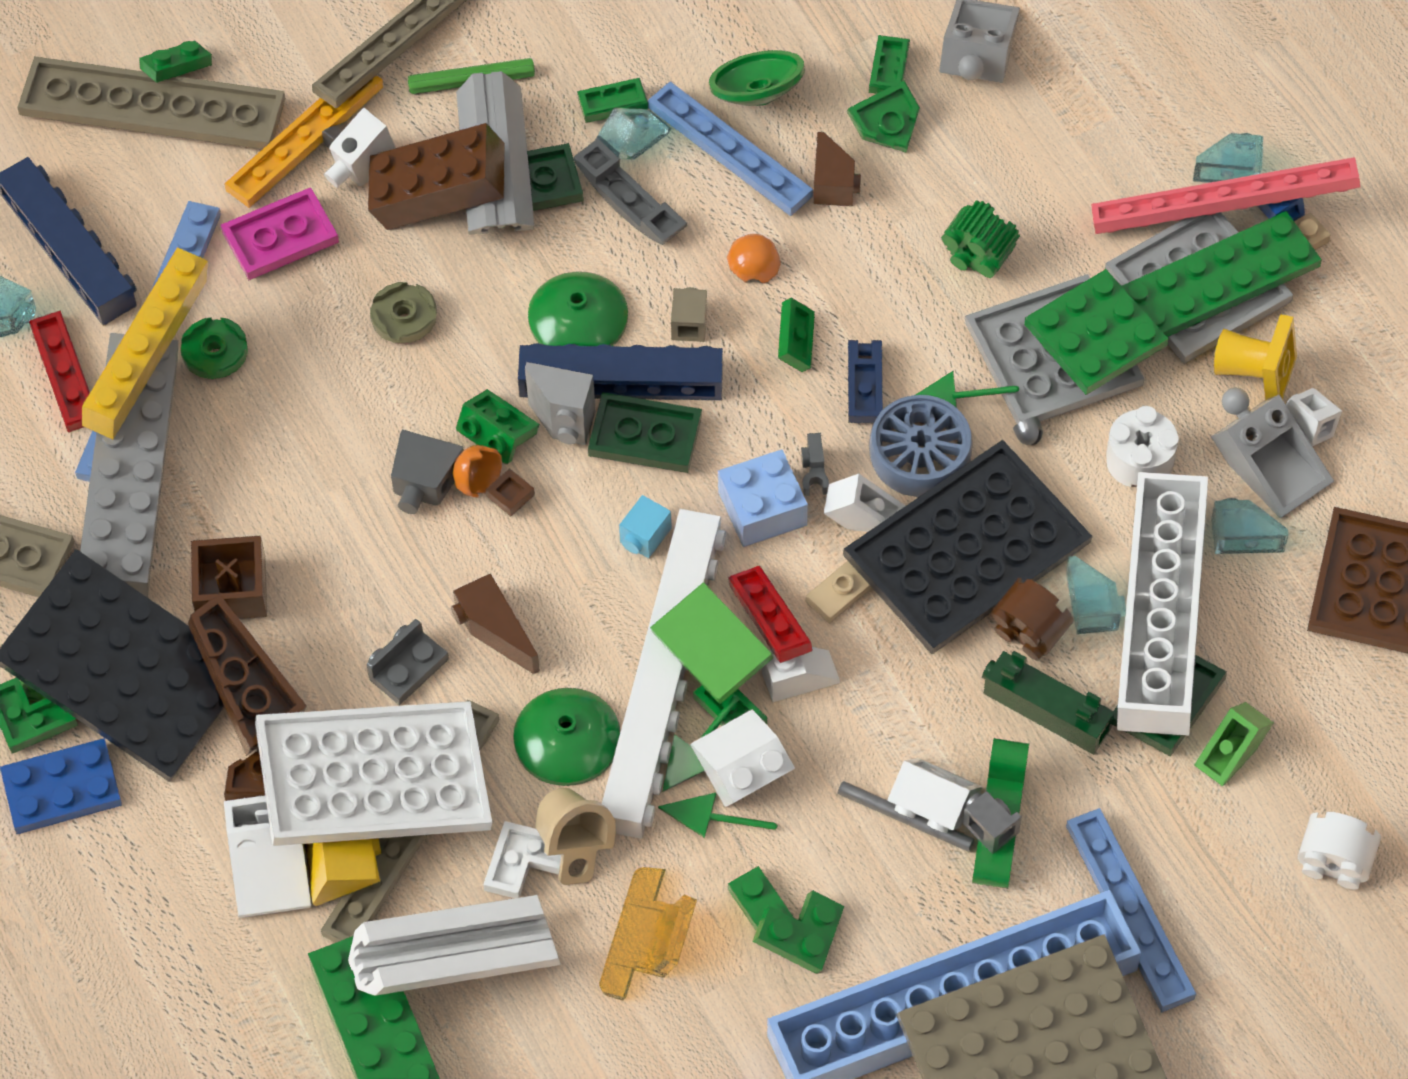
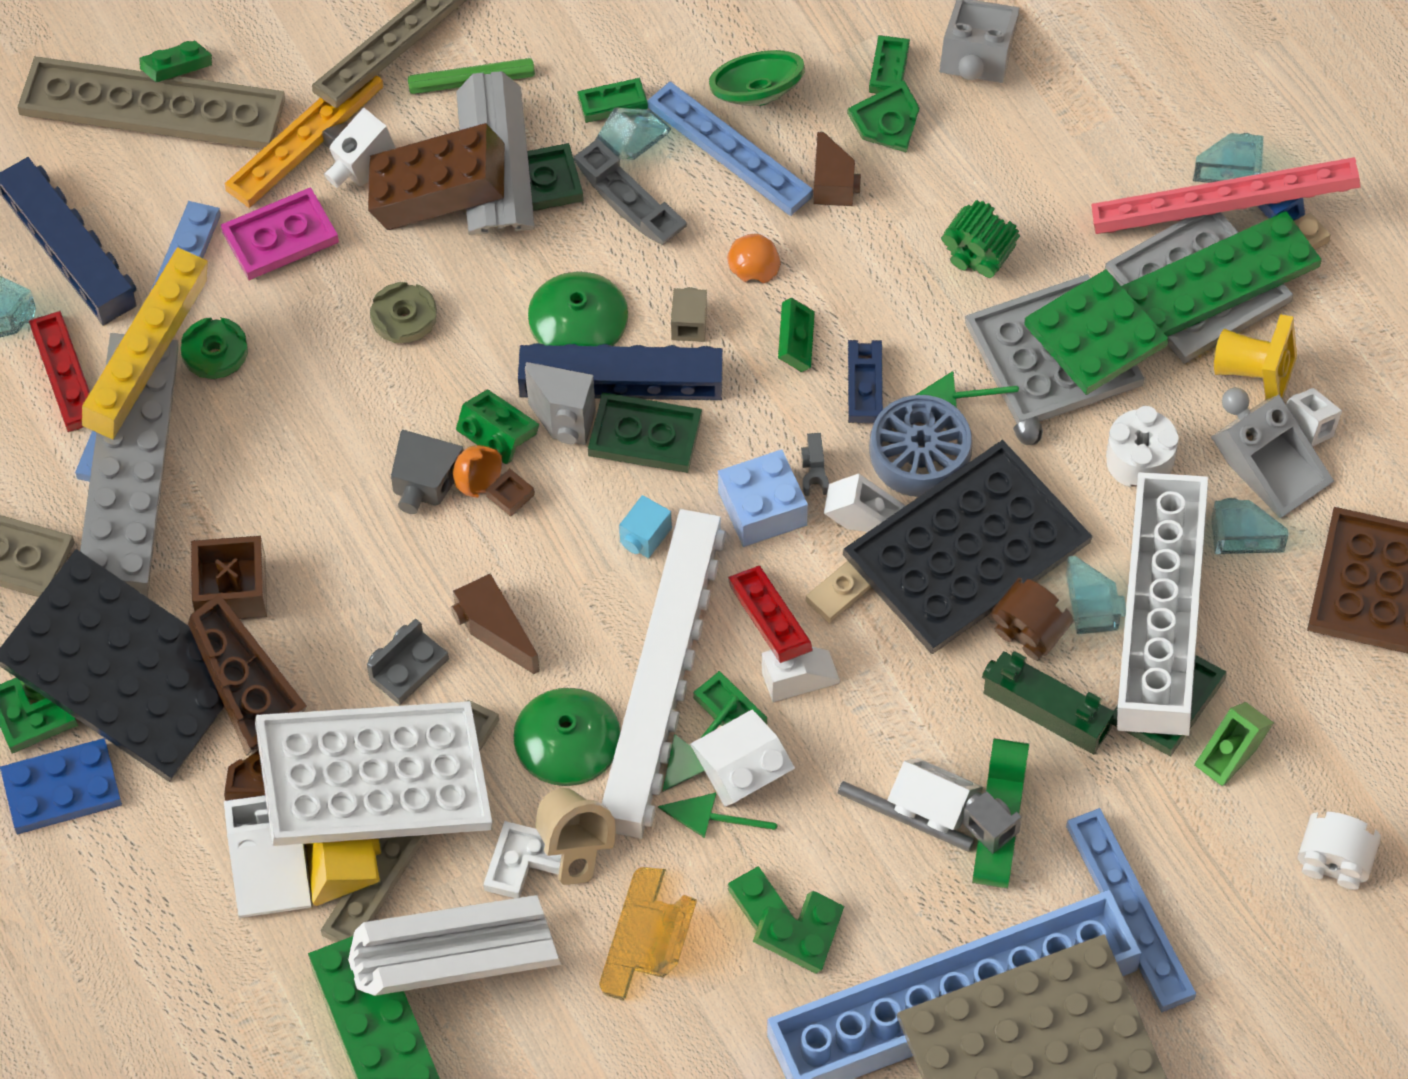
bright green tile [650,582,773,704] -> none

